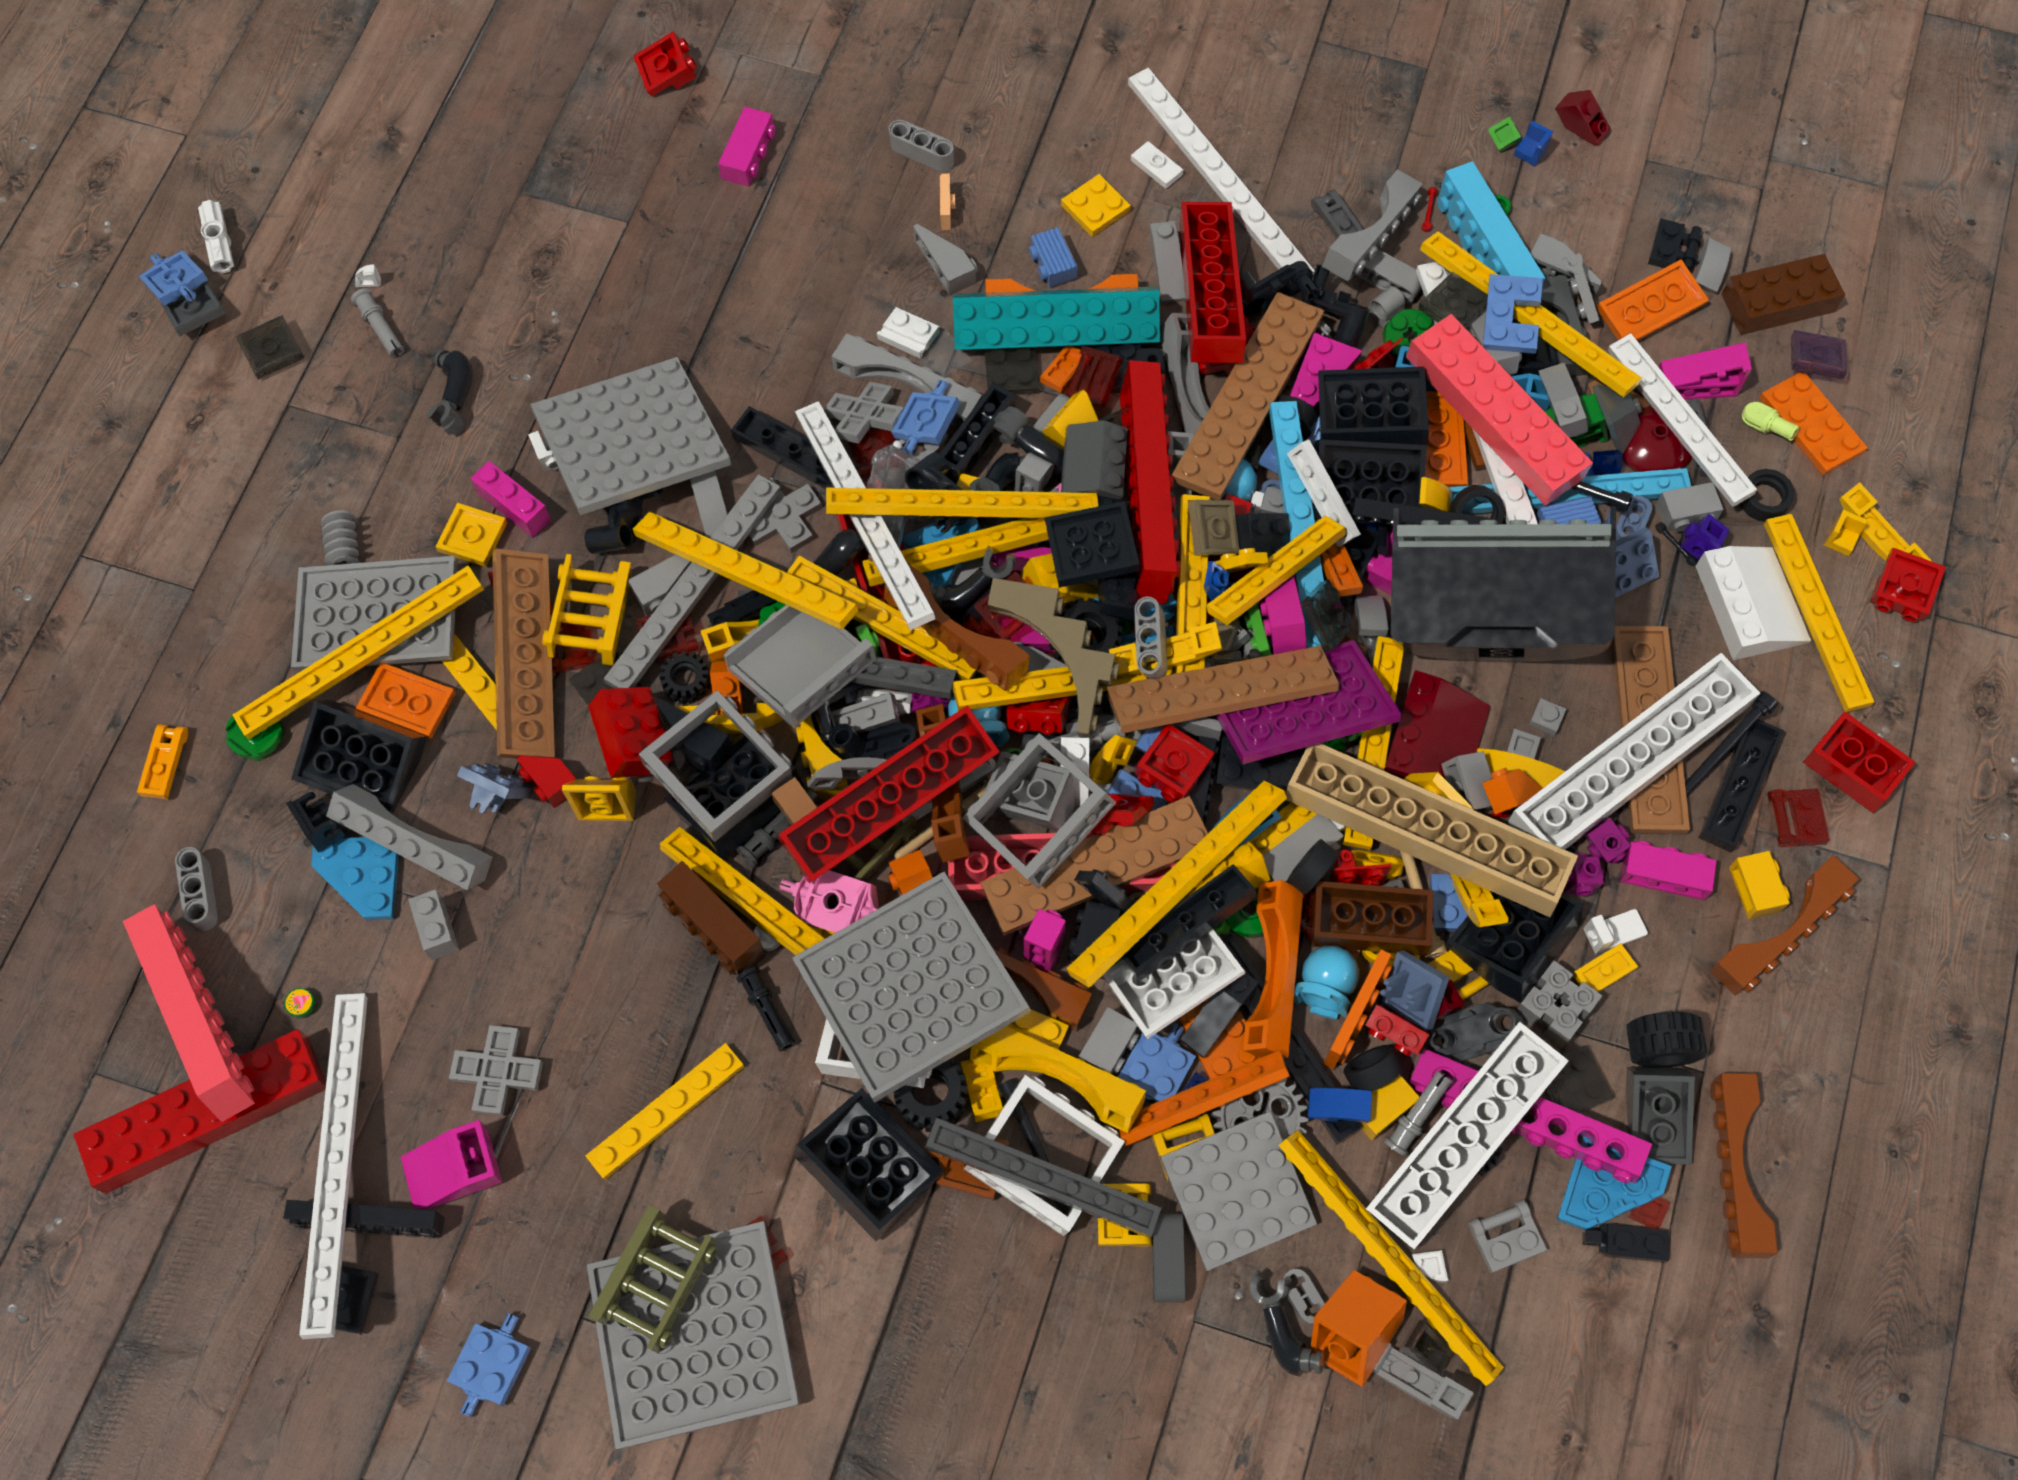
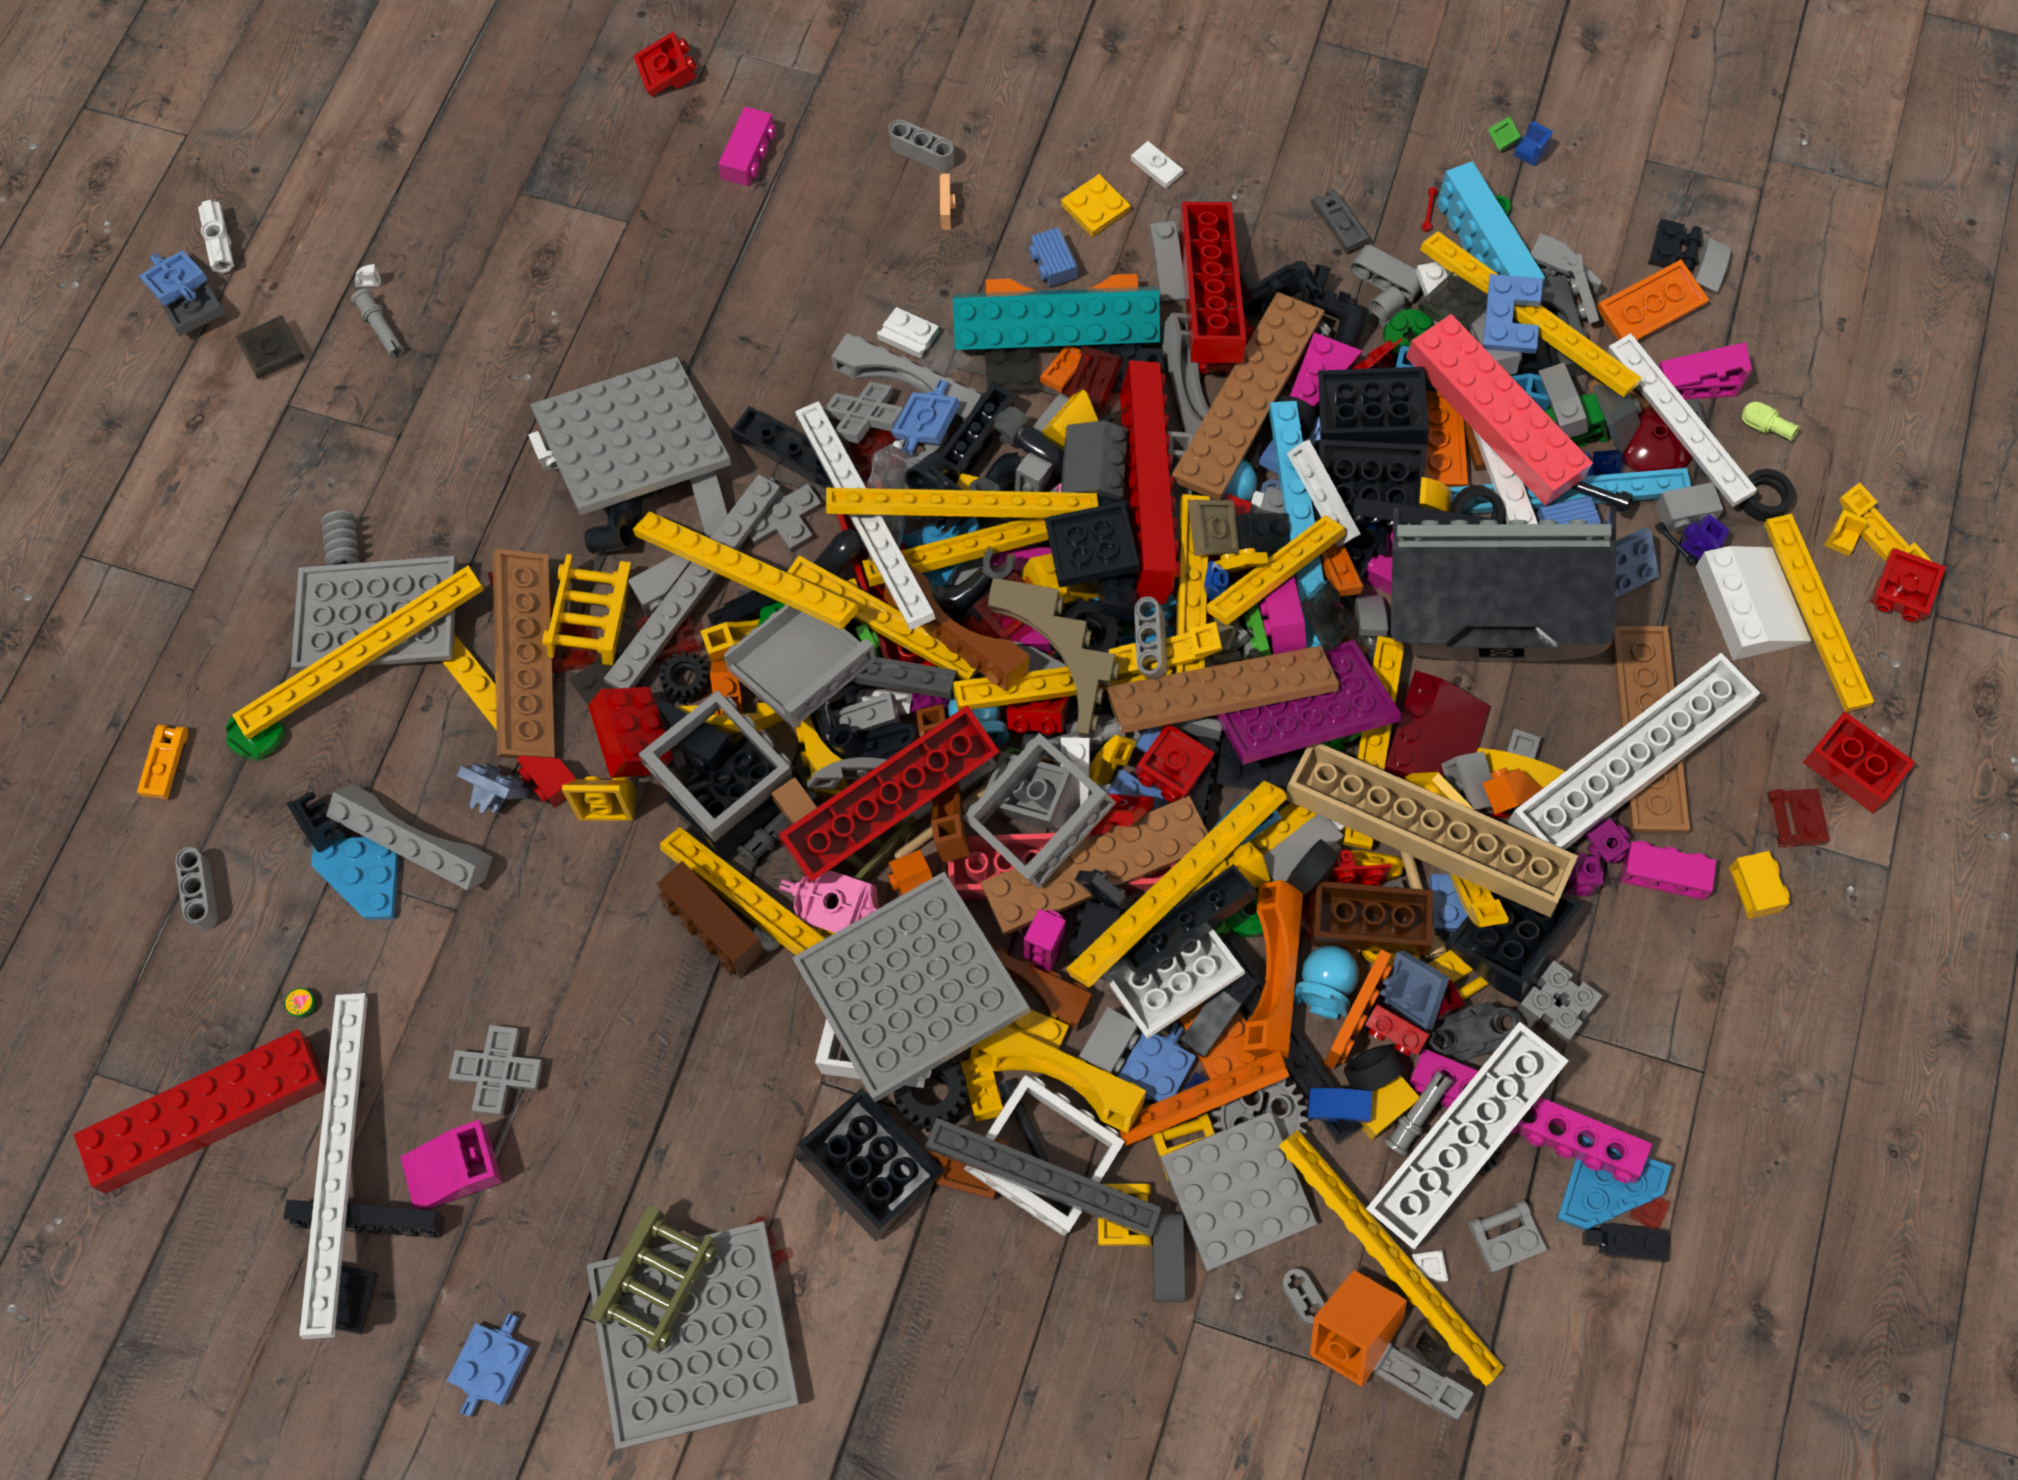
coral brick [123,904,255,1122] -> none
black slope [291,700,427,814] -> none
orange plate [356,664,456,740] -> none
light grey brick [408,889,459,960] -> none
piece [426,349,473,435] -> none
yellow plate [435,503,508,567] -> none
dark pink brick [470,461,551,538] -> none
yellow plate [585,1043,744,1180] -> none
black pin [736,966,796,1052] -> none
light grey slope [913,224,978,296] -> none
white plate [1128,68,1314,273] -> none
piece [1250,1271,1324,1377] -> none
light grey arch [1322,169,1423,281] -> none
light grey plate [1529,698,1566,736] -> none
clear smoke plate [1543,1045,1614,1114] -> none
dark red slope [1555,90,1611,146] -> none
yellow plate [1572,943,1638,993] -> none
white bracket [1583,909,1648,955] -> none
sand blue plate [1616,495,1652,540] -> none
black tyre [1626,1012,1707,1068] -> none
dark grey slope [1626,1067,1695,1165] -> none
black piece [1685,691,1779,796] -> none
black piece [1698,719,1784,852] -> none
dark orange arch [1710,855,1859,996] -> none
dark orange arch [1710,1073,1778,1258] -> none
reddish brown brick [1721,254,1845,335] -> none
orange plate [1759,371,1868,476] -> none
clear purple plate [1791,330,1847,380] -> none

